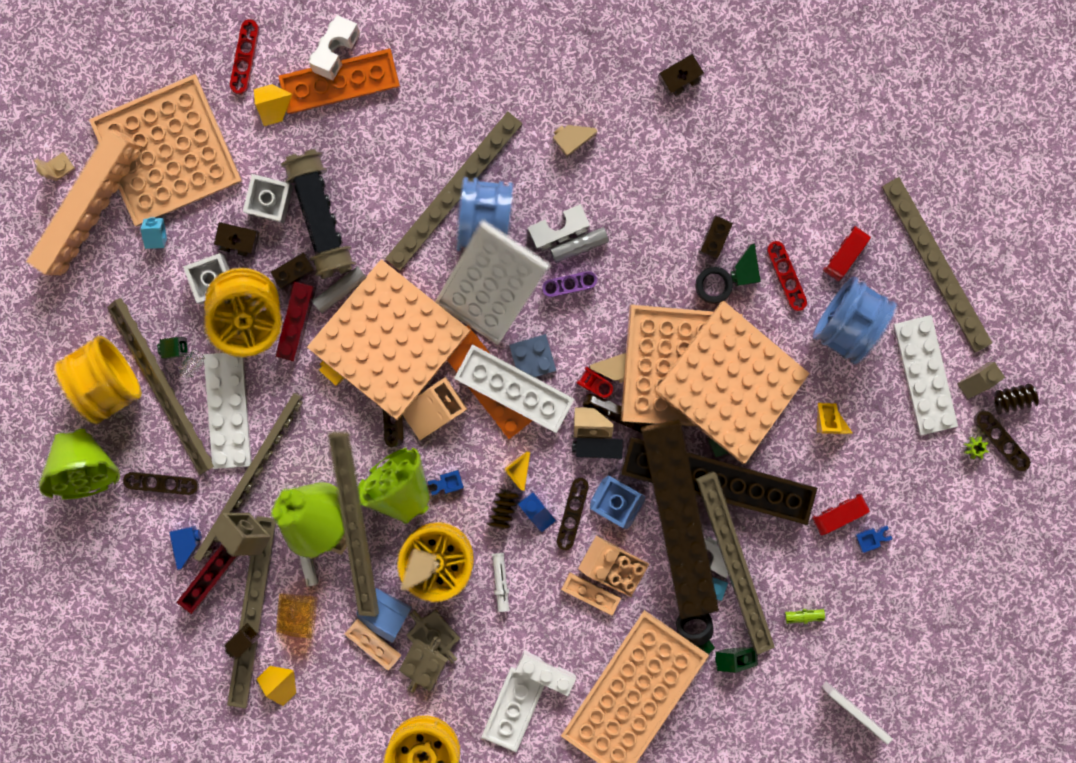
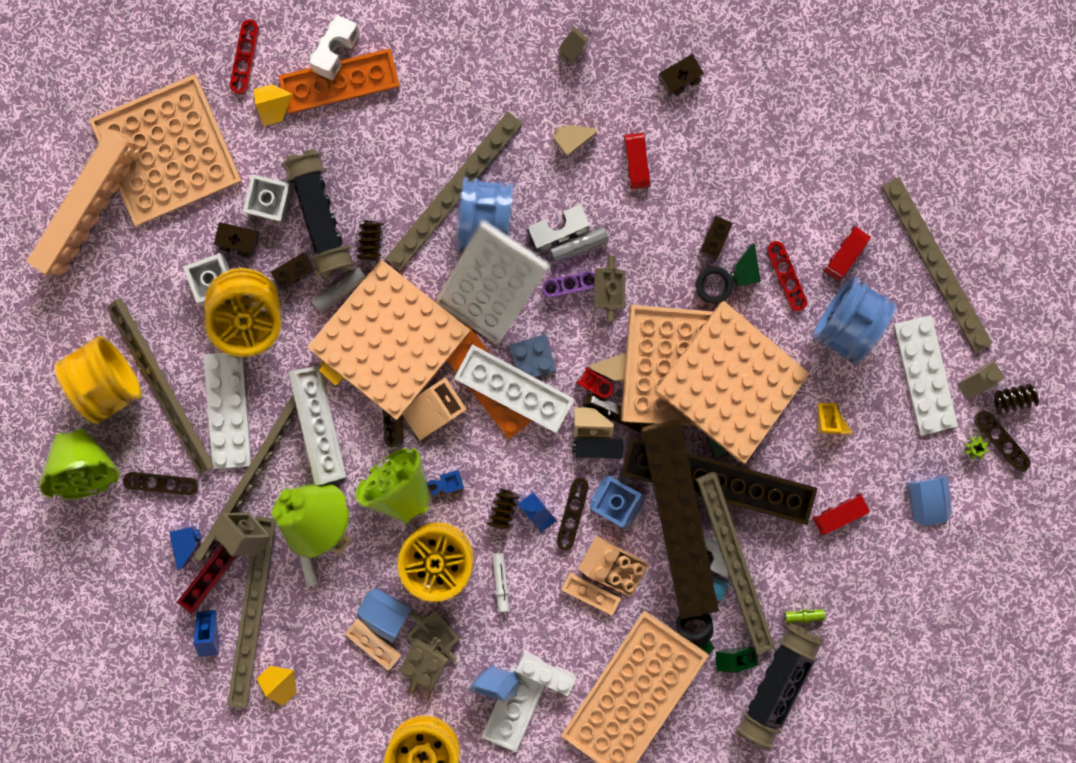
tan bracket [34,152,75,181] -> none
medium azure brick [140,217,167,249] -> none
dark green slope [157,337,188,359] -> none
clear brick [177,349,205,379] -> none
dark brown brick [223,623,261,660] -> none
dark red brick [275,282,316,362] -> none
clear yellow slope [276,593,318,638] -> none
dark tan plate [328,432,379,617] -> none
tan slope [401,549,439,590] -> none
yellow slope [504,451,530,491] -> none
white tile [822,681,893,744] -> none
blue plate [855,525,893,553] -> none
none -> blue slope [193,610,219,657]
none -> white plate [289,366,346,485]
none -> dark brown piece [356,220,384,261]
none -> medium blue slope [468,665,520,701]
none -> dark tan slope [558,27,589,65]
none -> dark tan plate [594,256,626,322]
none -> red beam [624,132,650,190]
none -> black brick [735,623,825,750]
none -> medium blue slope [907,475,951,526]

